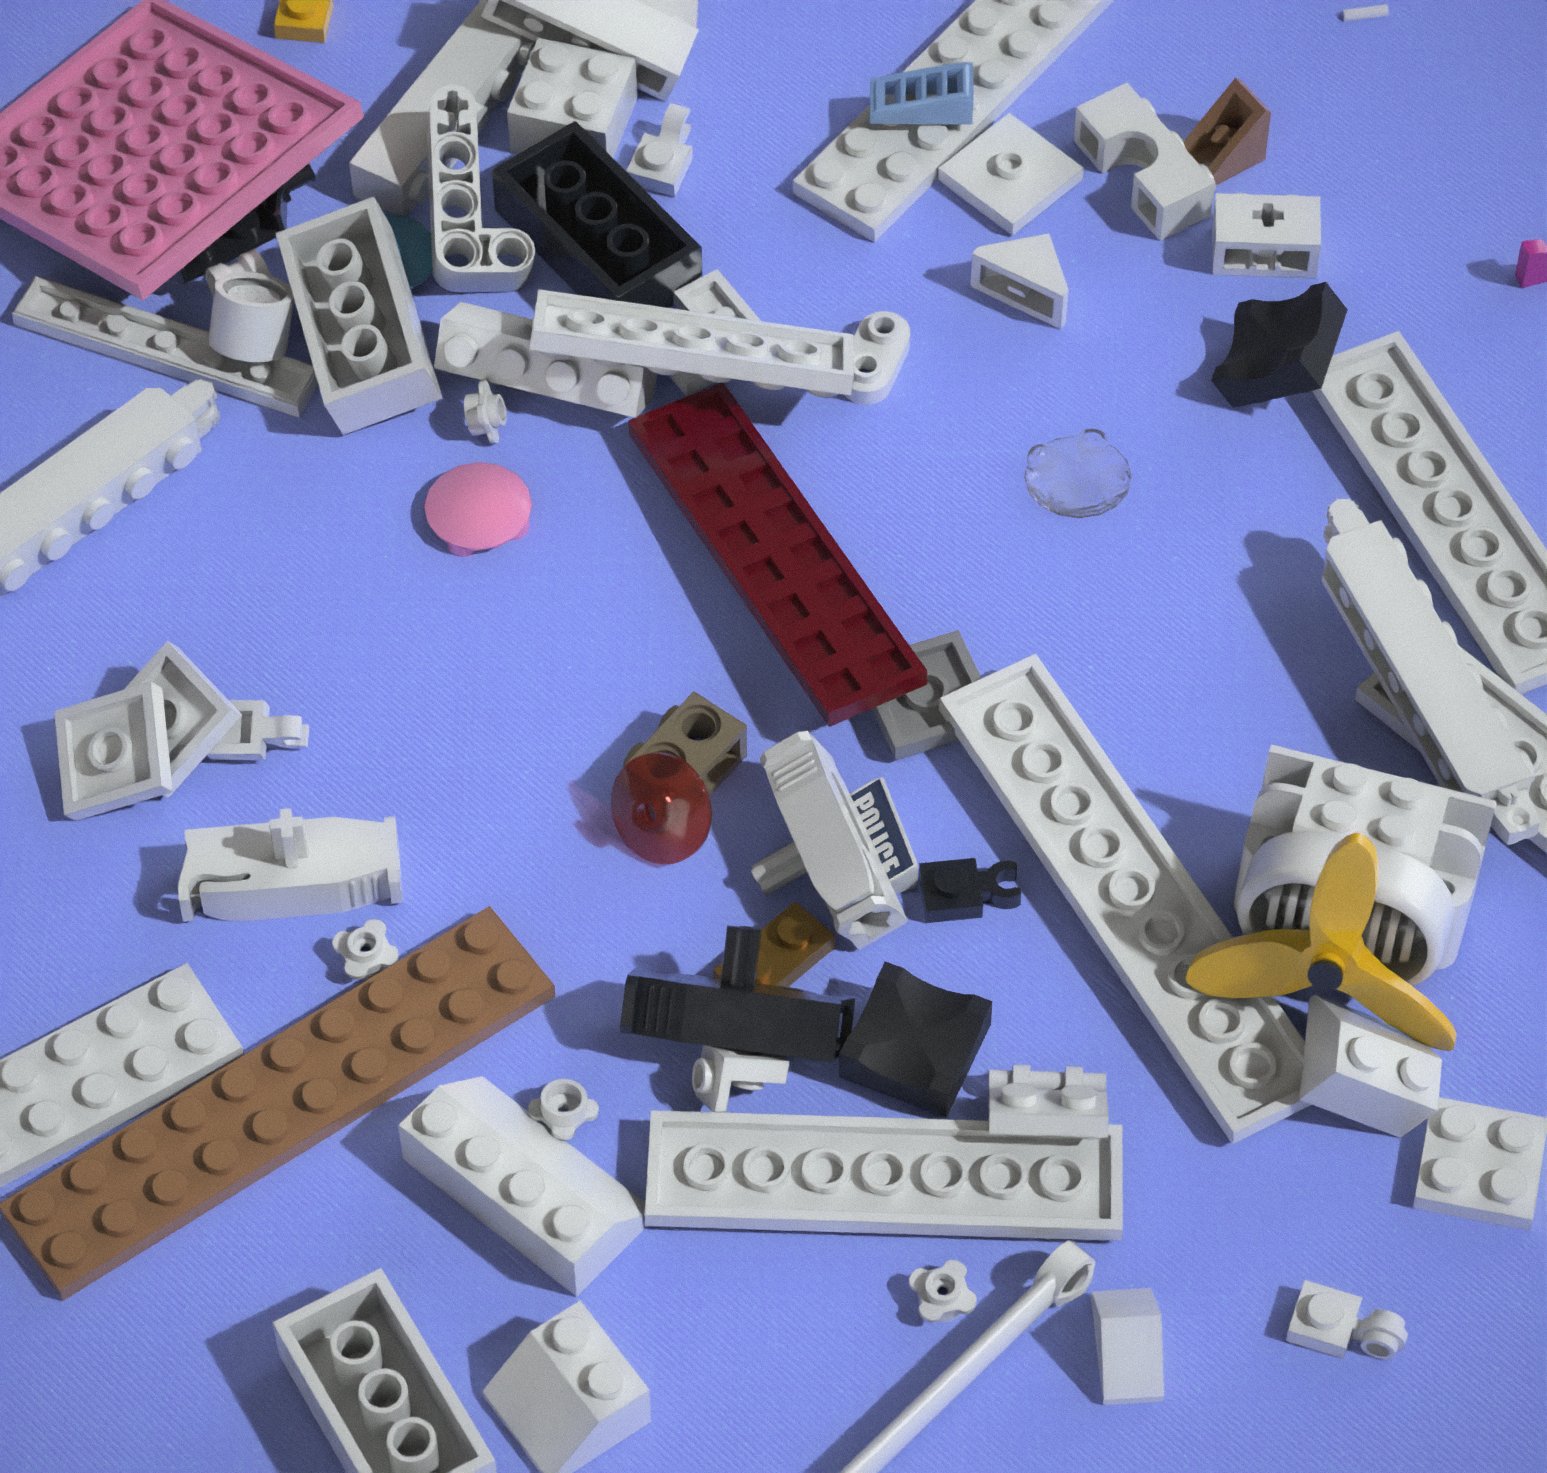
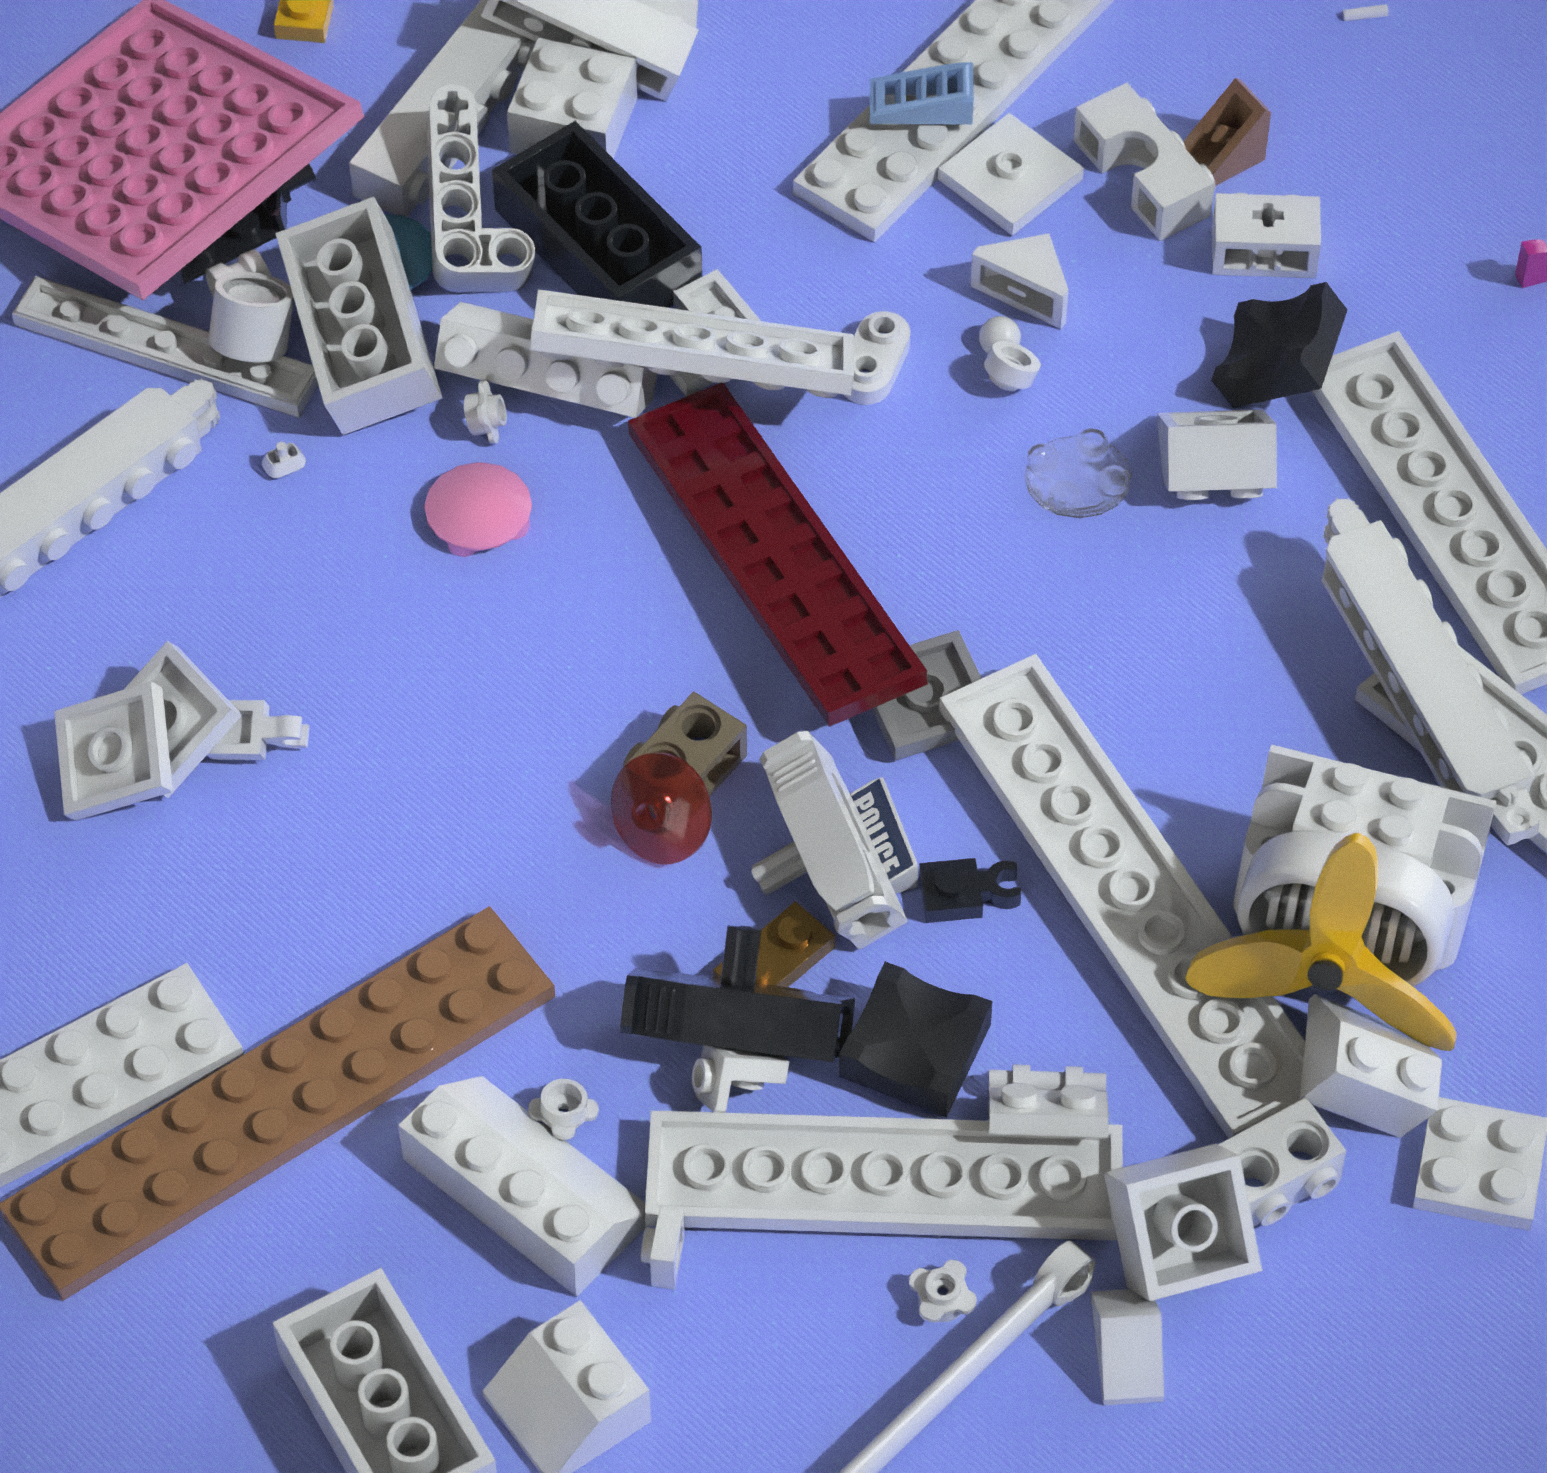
white piece [178,808,403,922] -> none
white plate [332,919,399,979] -> none
white plate [626,103,693,198] -> none
white plate [1286,1279,1408,1360] -> none
none -> white rock [262,442,306,478]
none -> white plate [641,1206,685,1290]
none -> white plate [979,316,1041,391]
none -> white brick [1104,1143,1262,1301]
none -> white slope [1157,409,1277,500]
none -> white brick [1218,1097,1346,1226]

